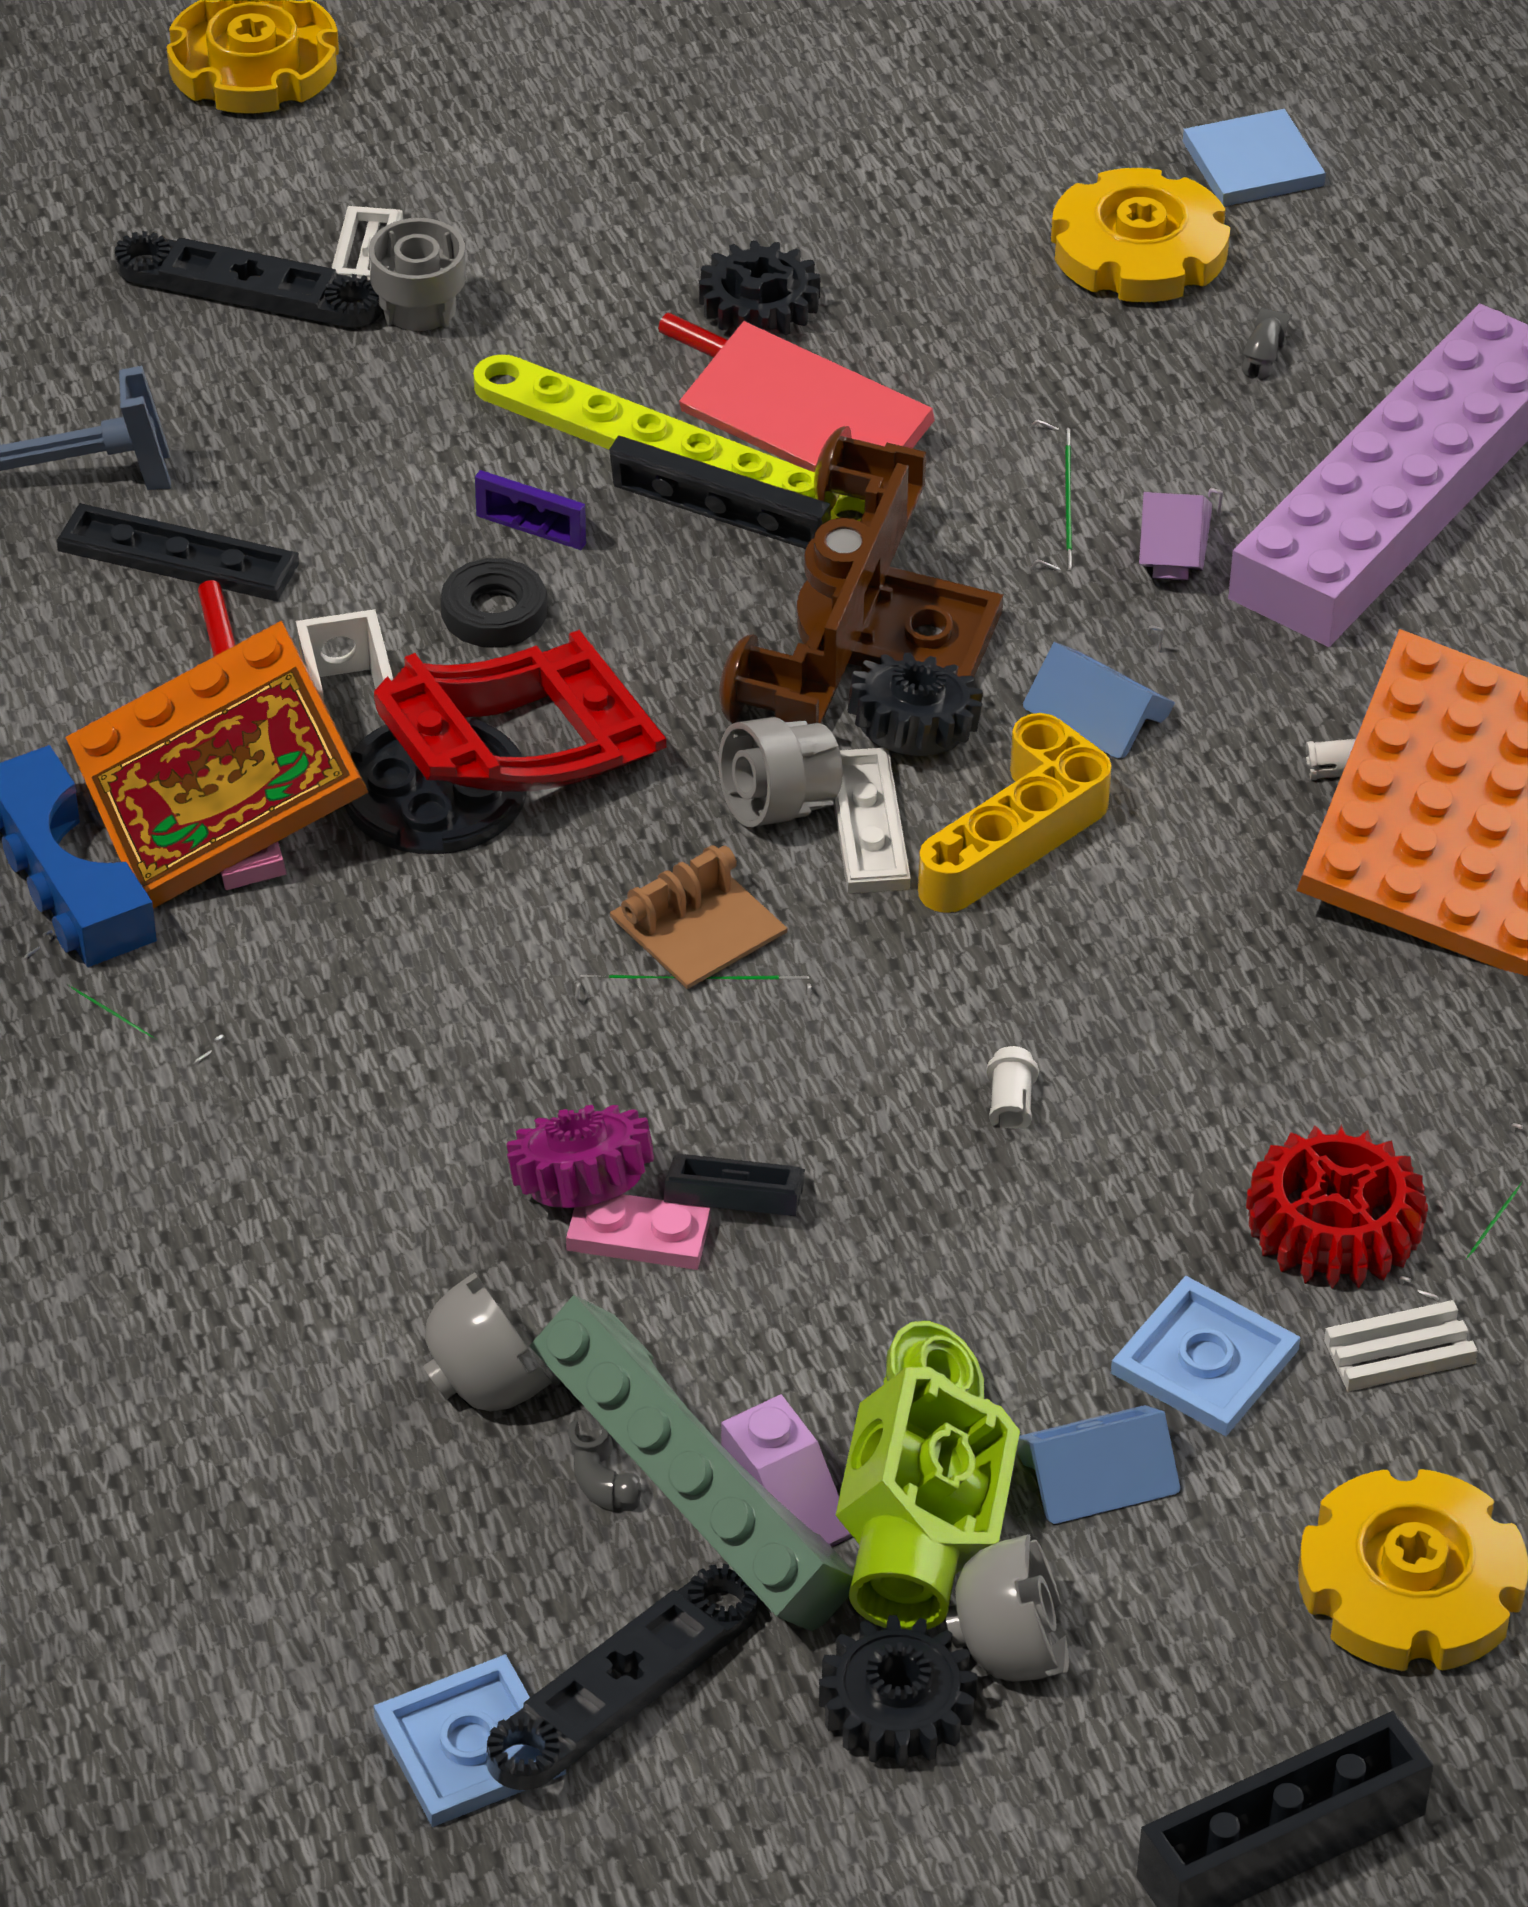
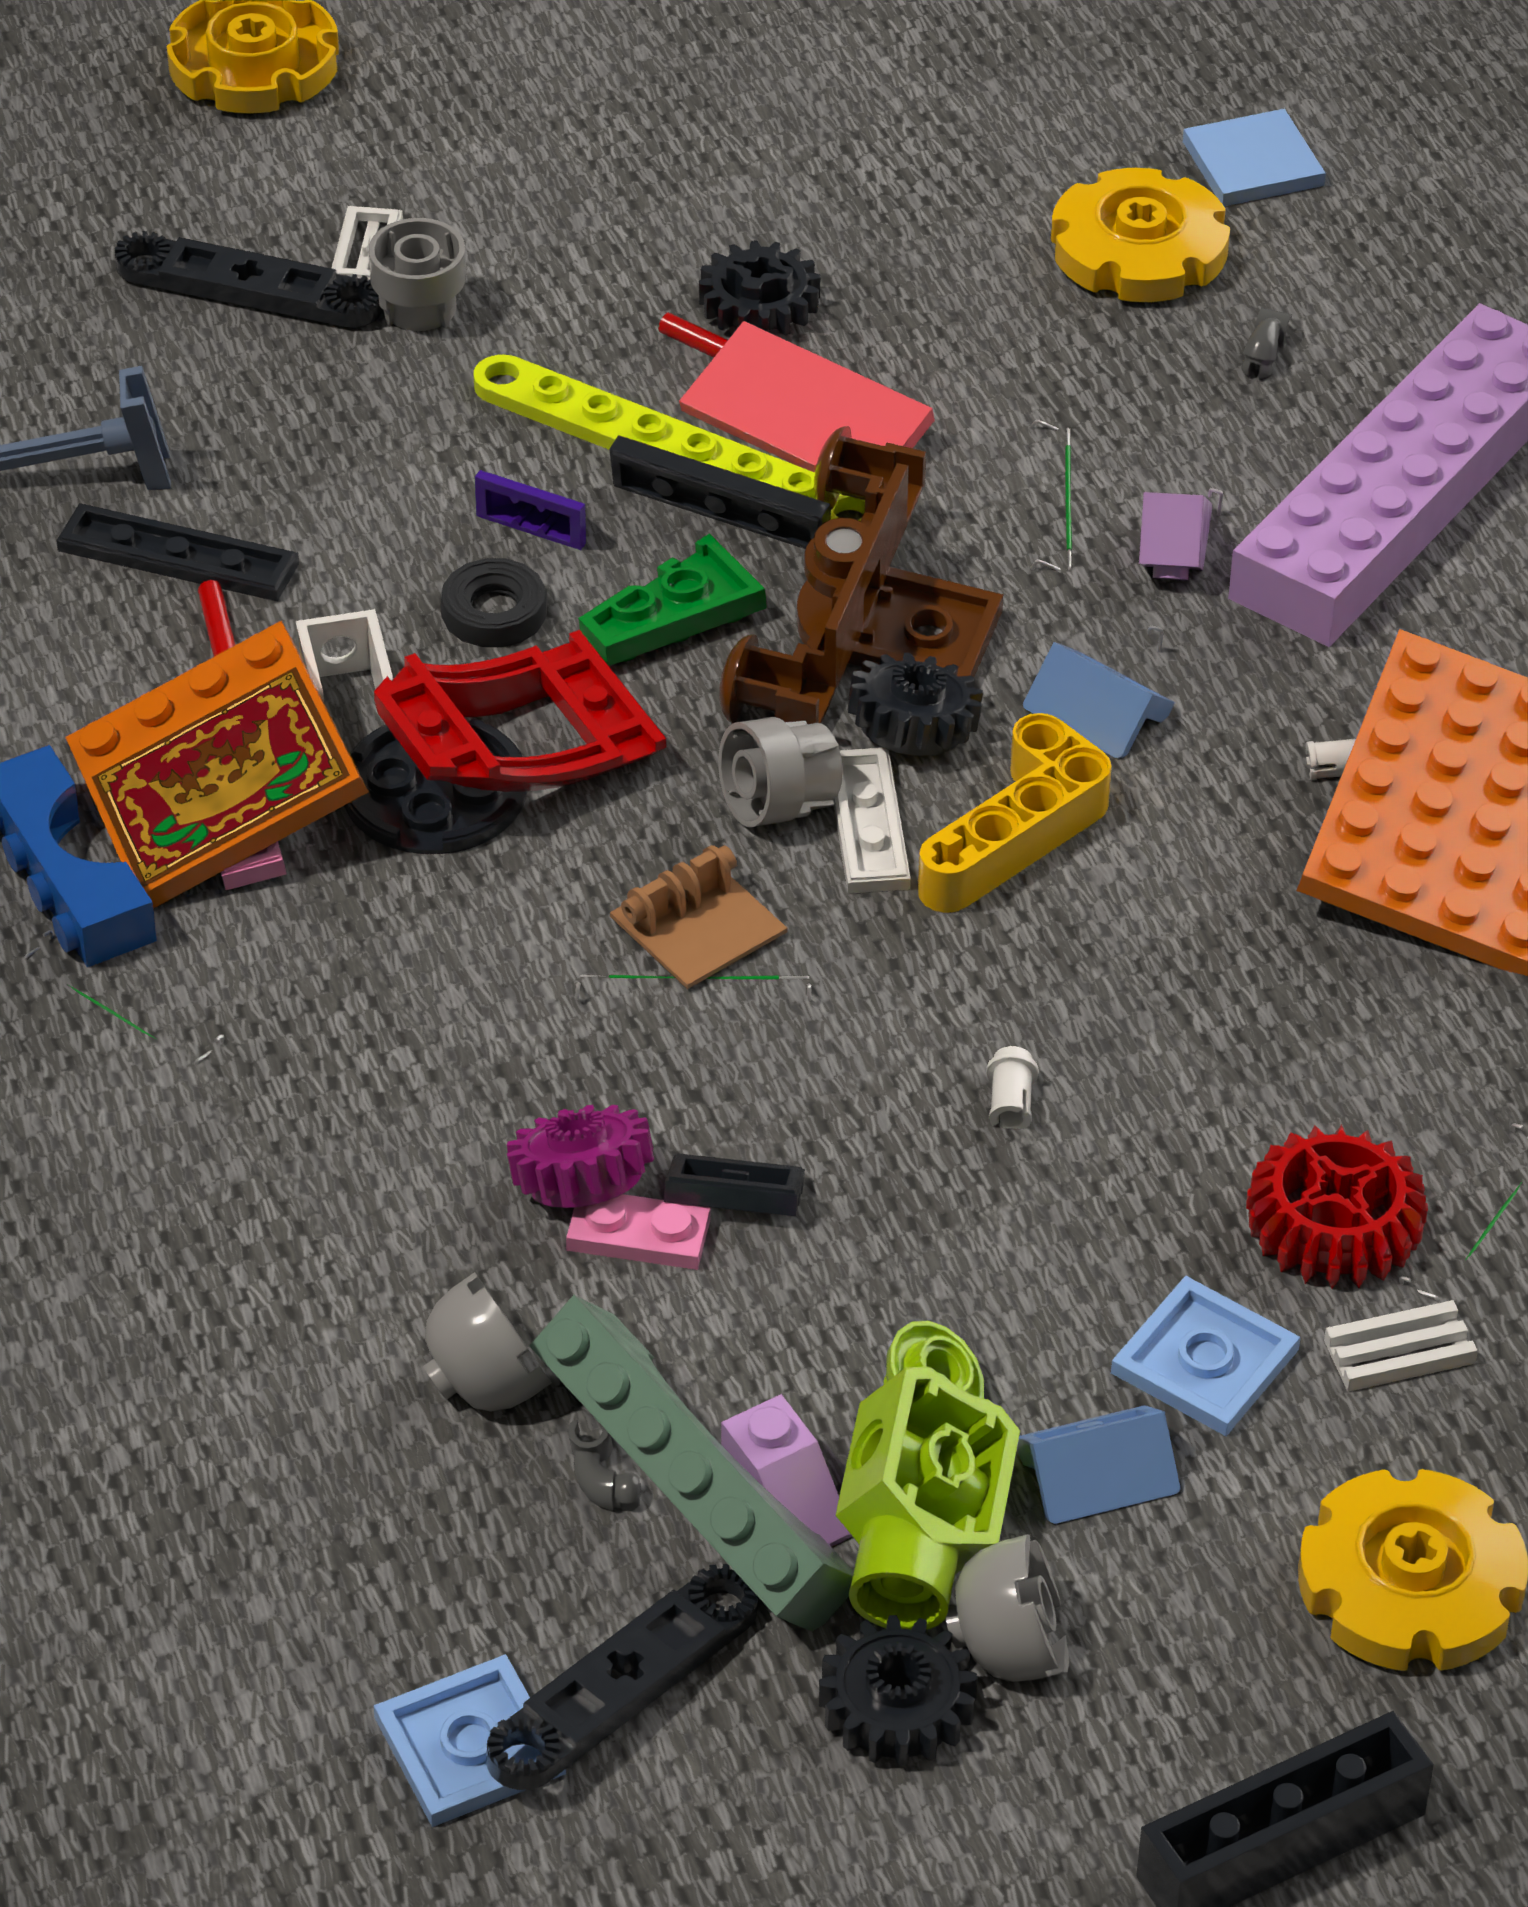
none -> green wing [578,533,767,666]

